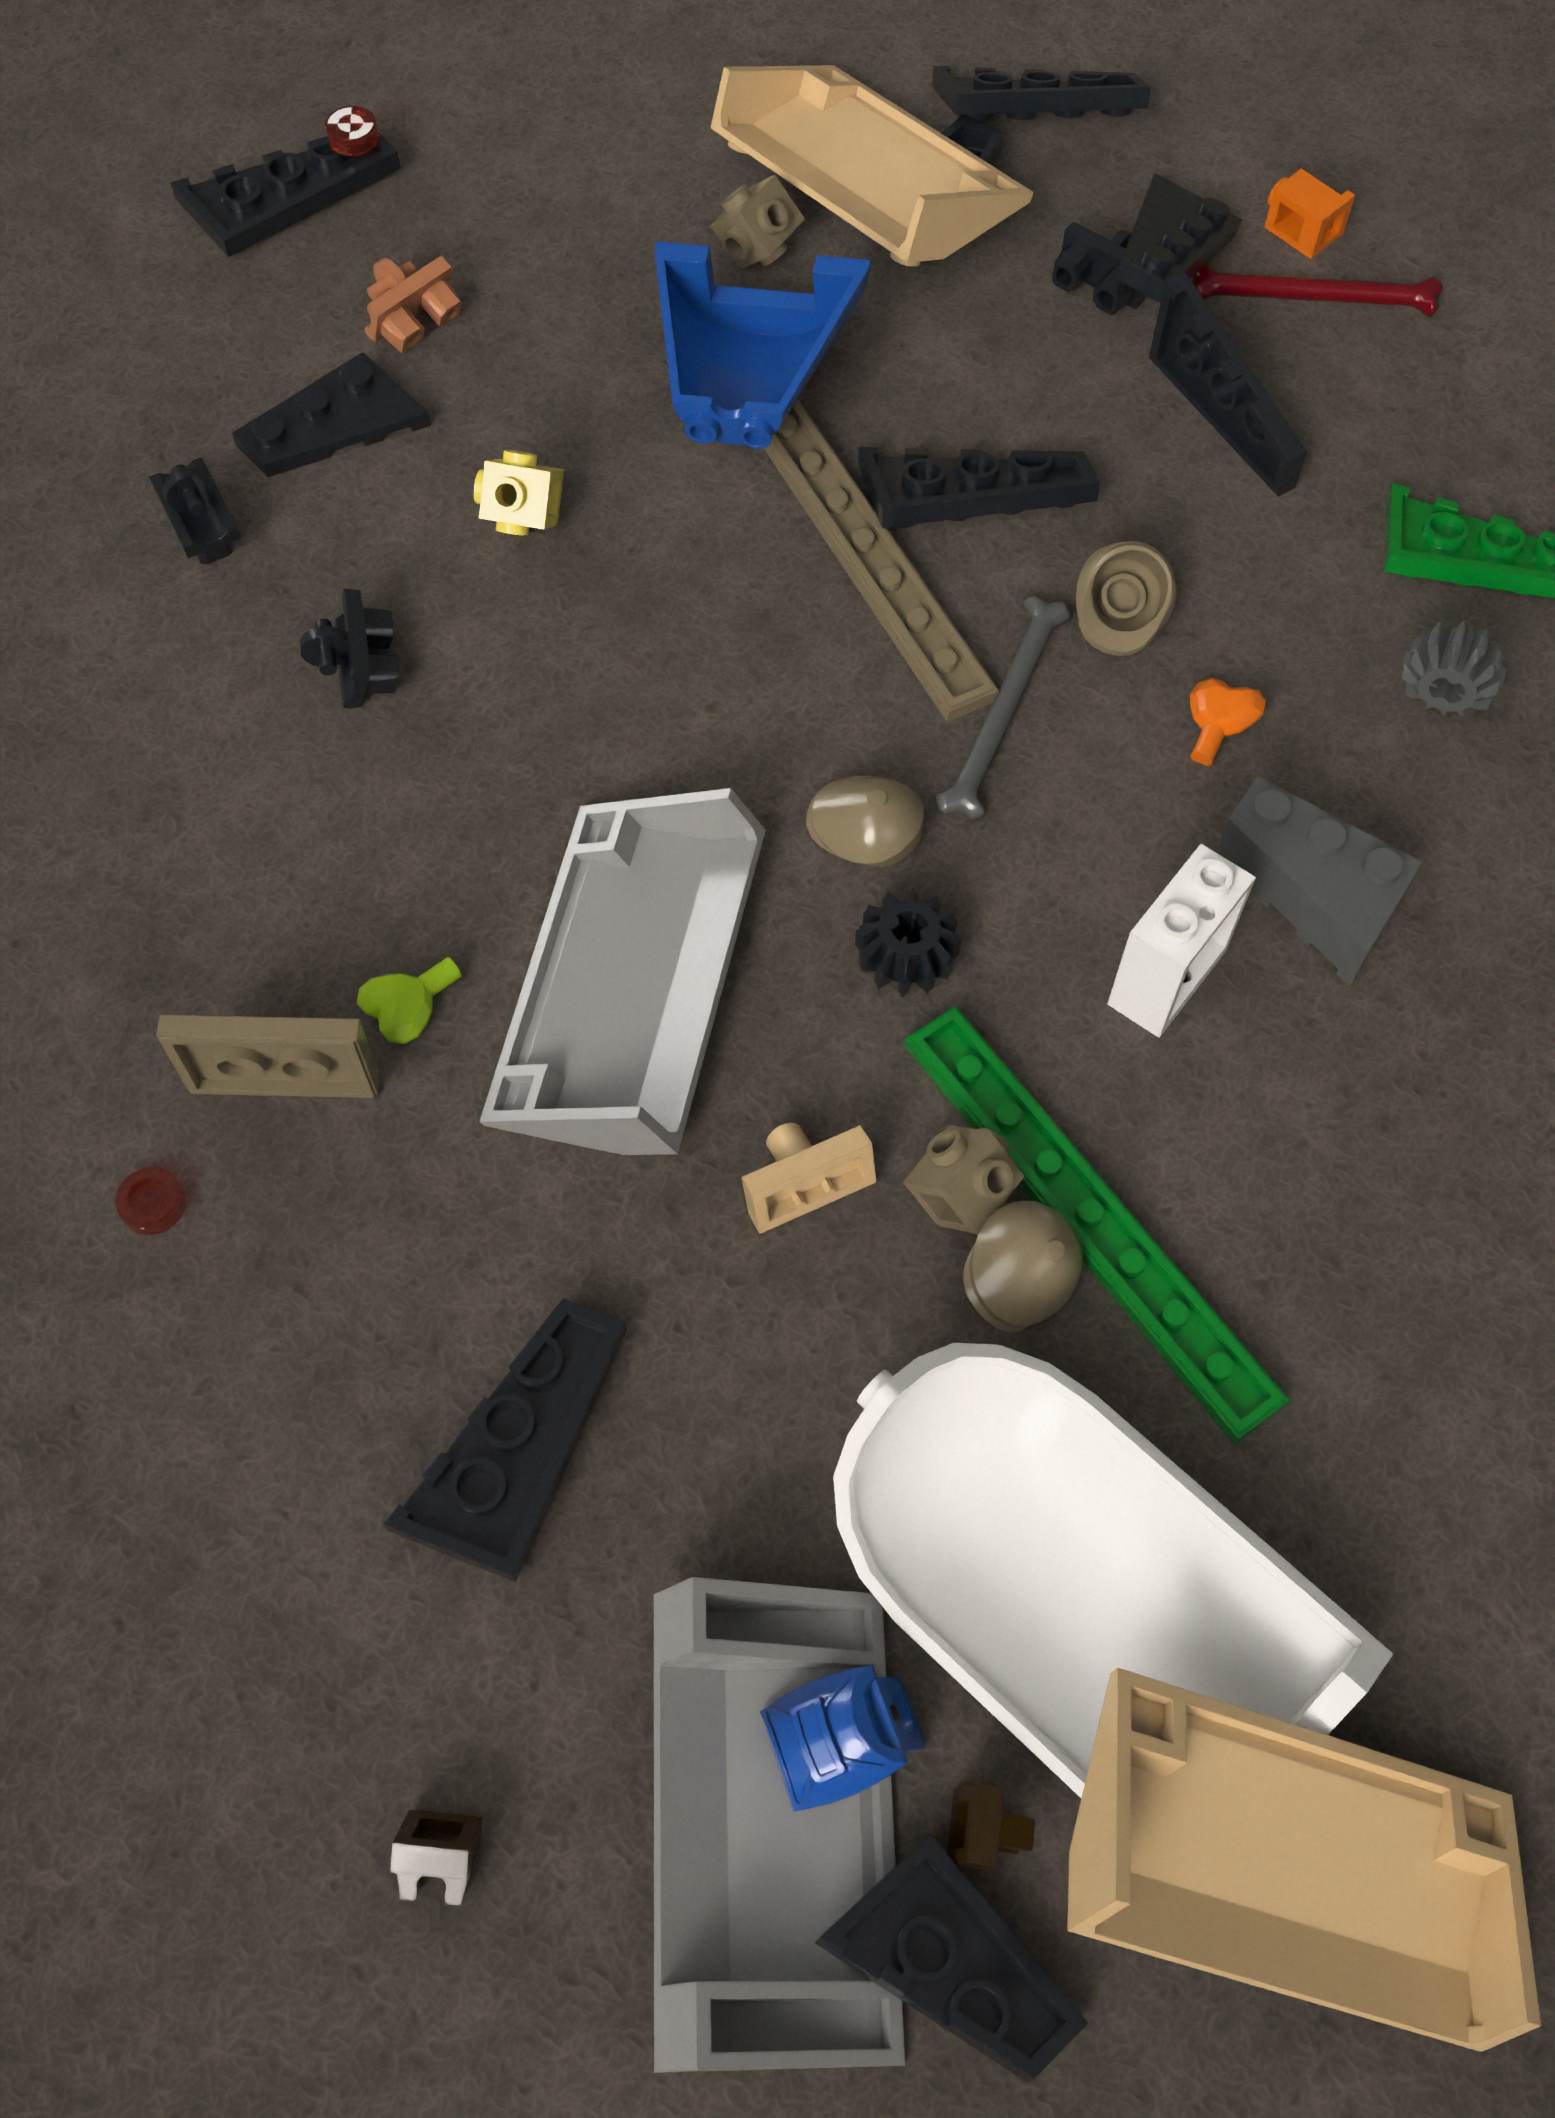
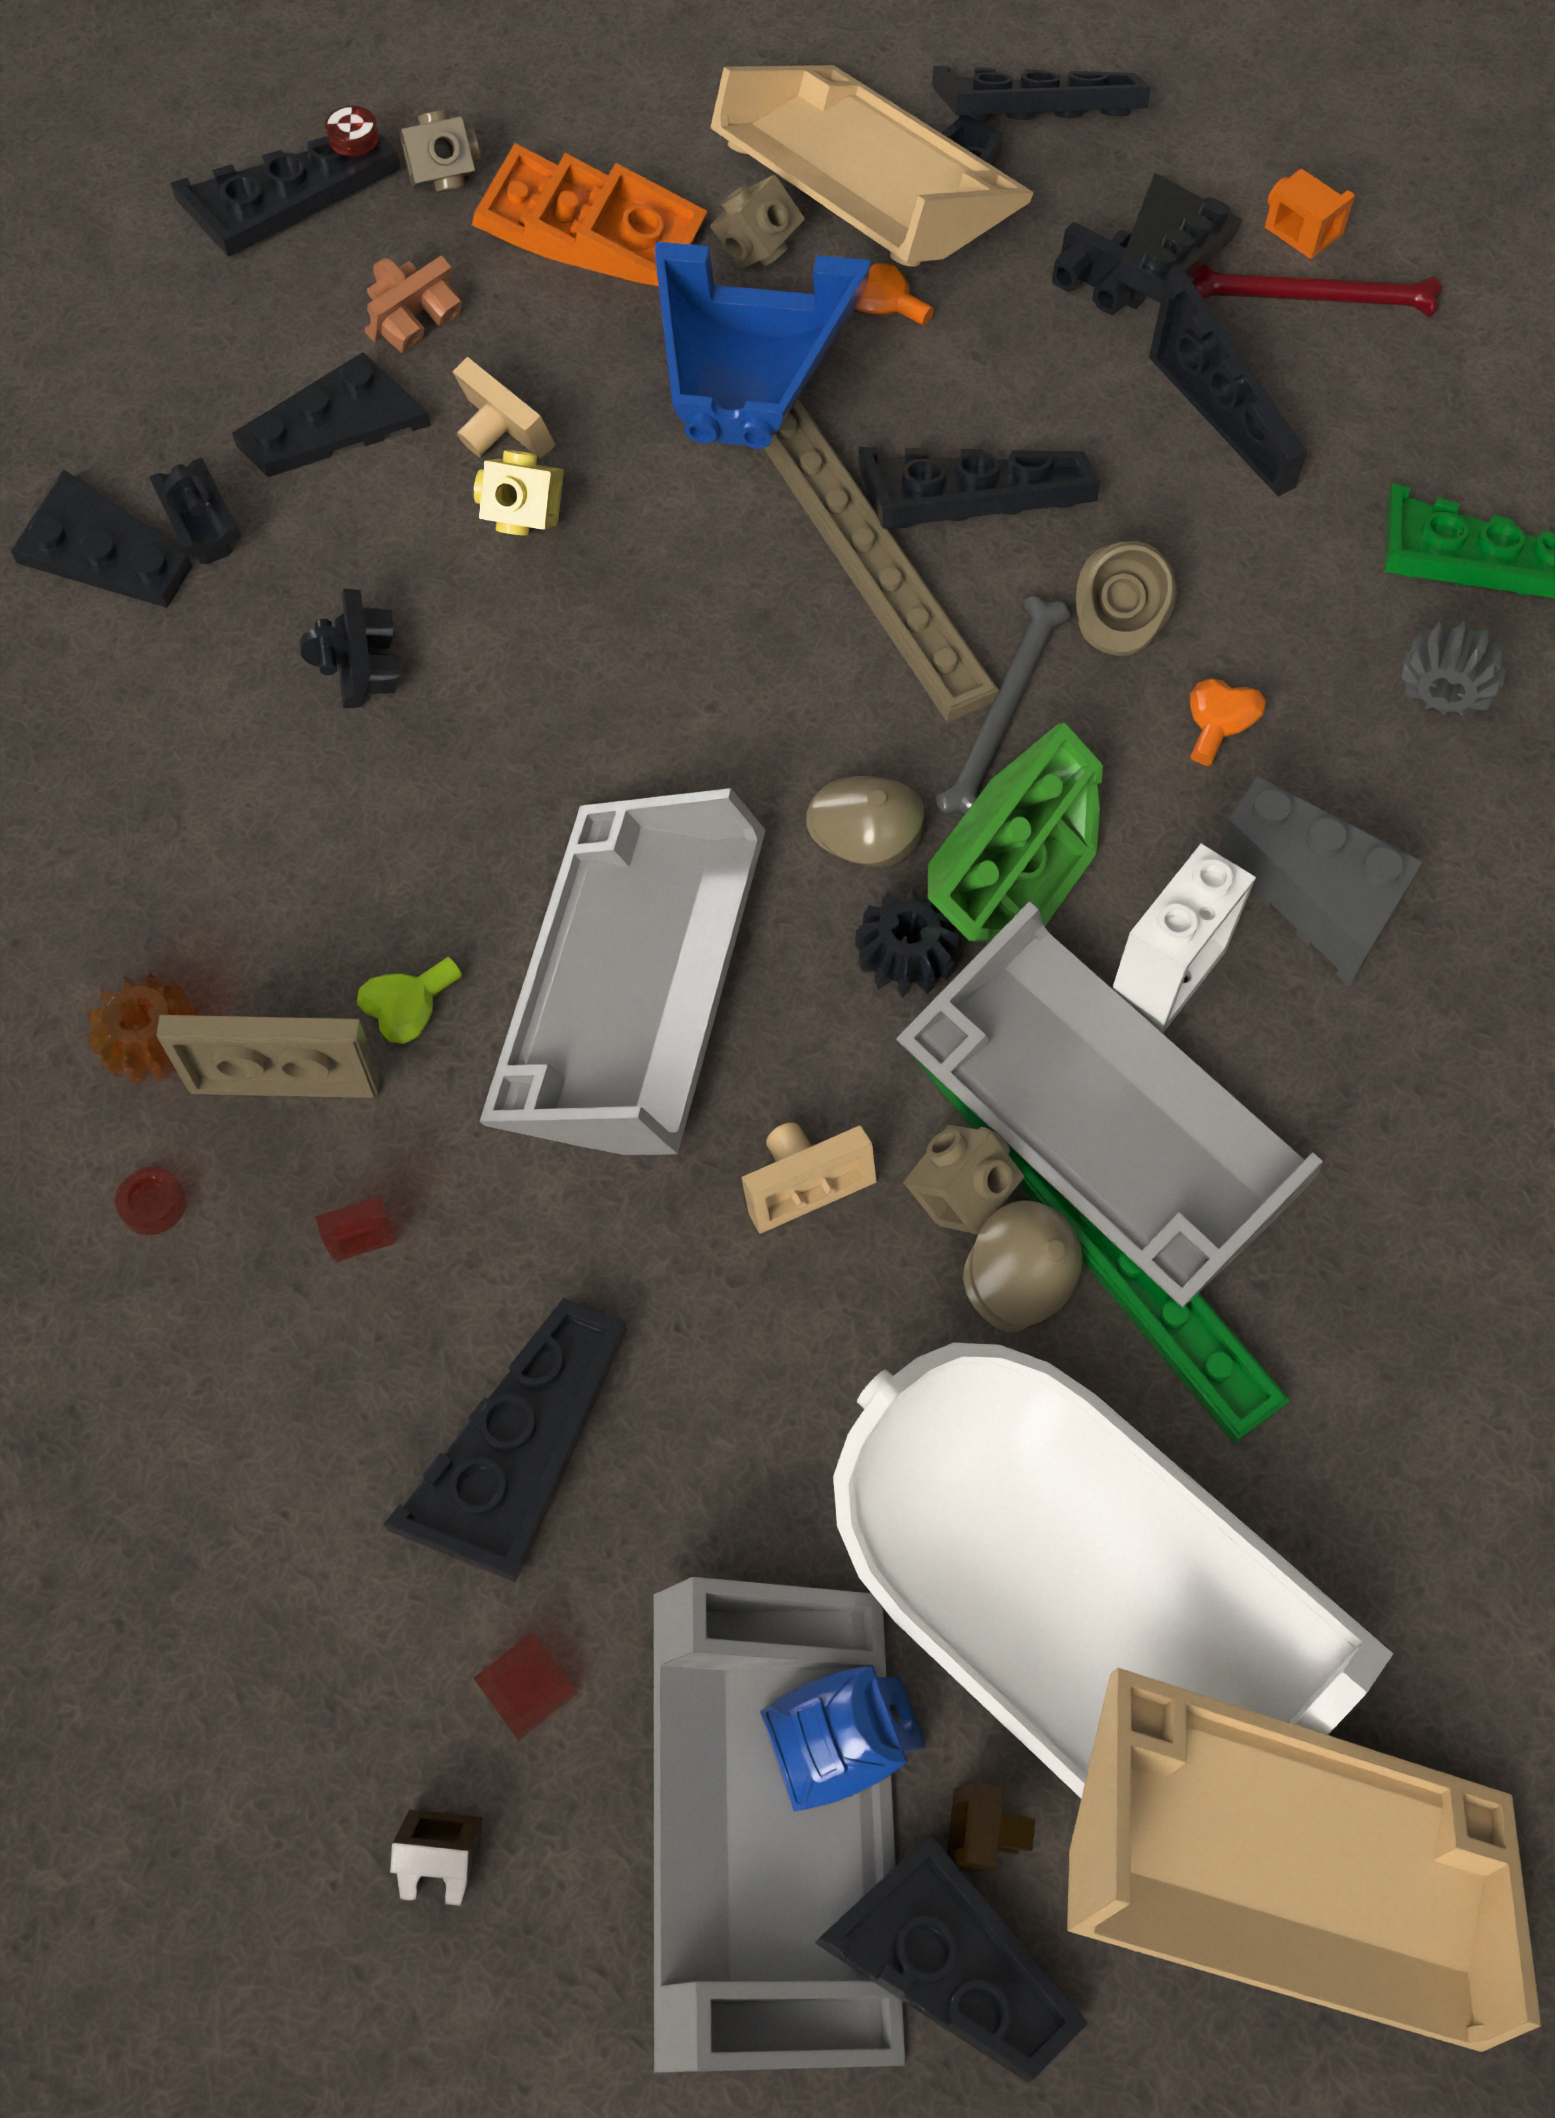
none -> black wing [11,469,192,608]
none -> clear orange gear [87,973,199,1085]
none -> clear red tile [315,1196,397,1262]
none -> dark tan brick [399,110,480,192]
none -> tan tile [453,357,556,459]
none -> orange slope [472,143,708,286]
none -> clear red tile [474,1632,577,1741]
none -> orange rock [855,263,934,327]
none -> light grey slope [896,901,1323,1308]
none -> bright green wedge [928,722,1103,941]

